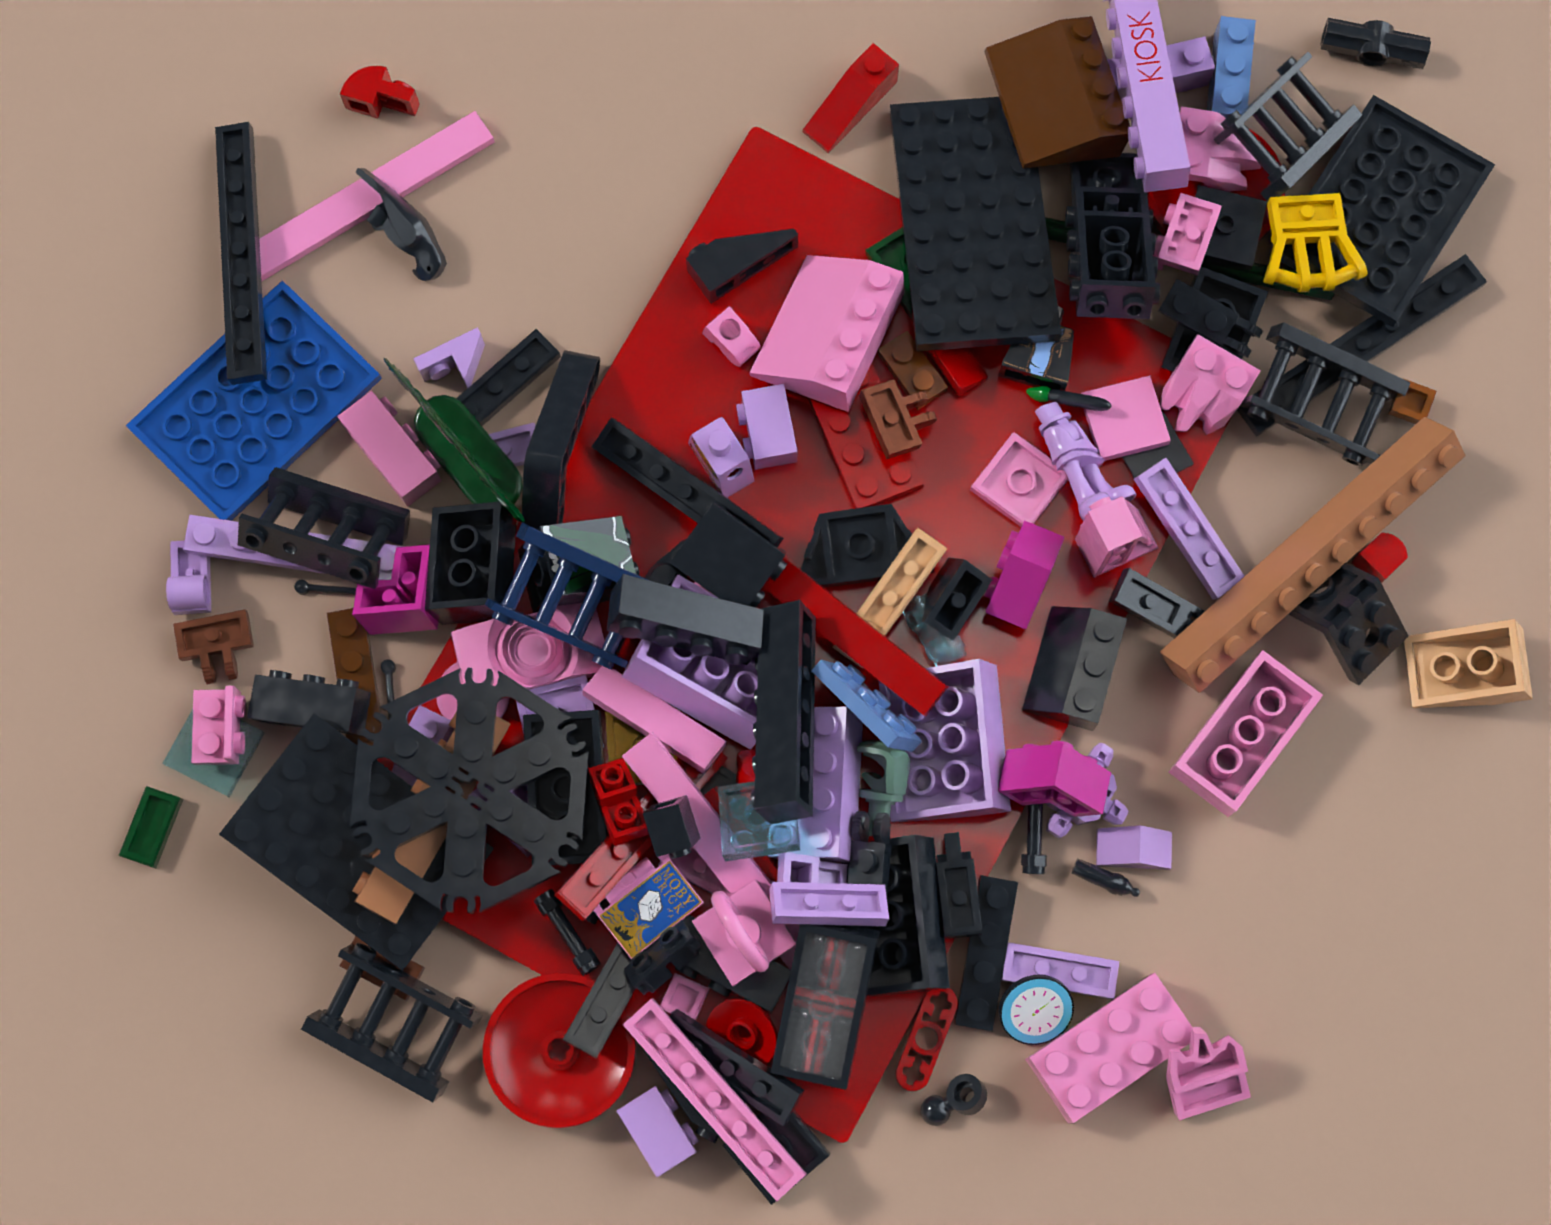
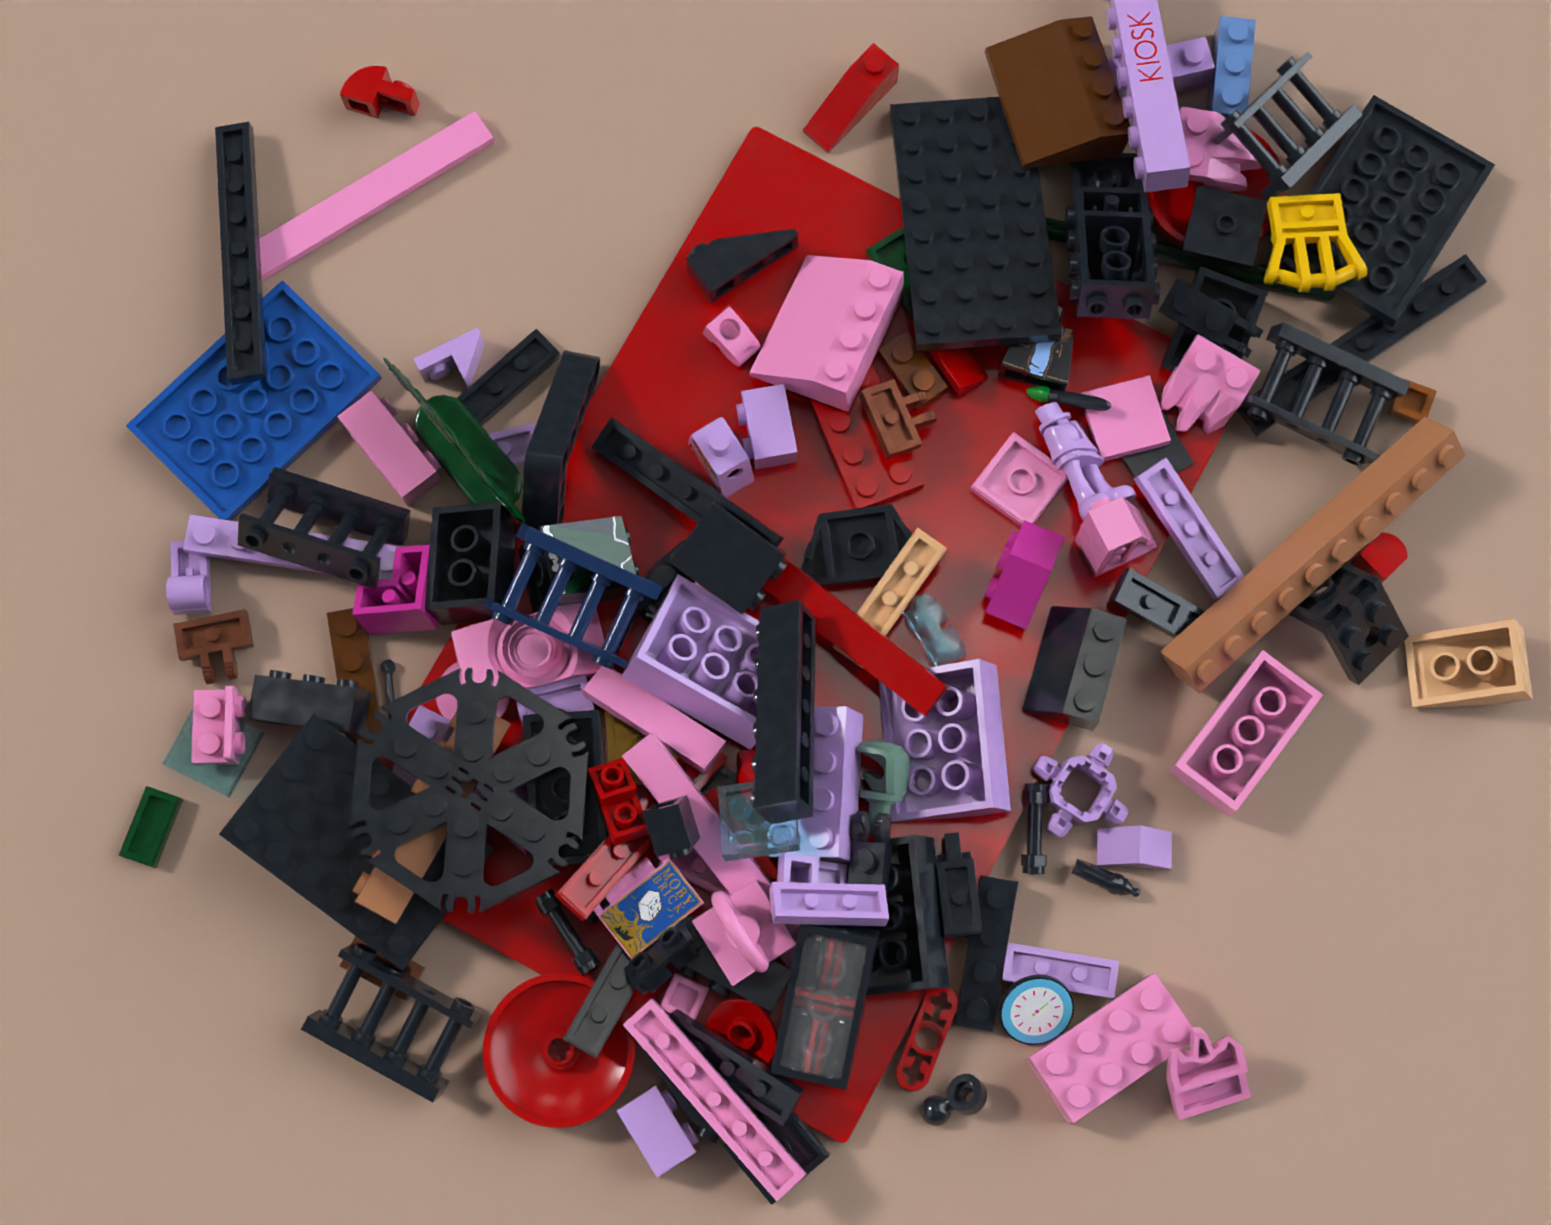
black hinge [294,579,356,595] -> none
black animal [356,168,447,281] -> none
black brick [607,574,764,665] -> none
medium blue plate [811,660,922,752] -> none
black slope [922,557,992,641] -> none
dark pink brick [998,741,1111,817] -> none
bright pink bracket [1153,193,1222,275] -> none
black piece [1320,18,1431,69] -> none

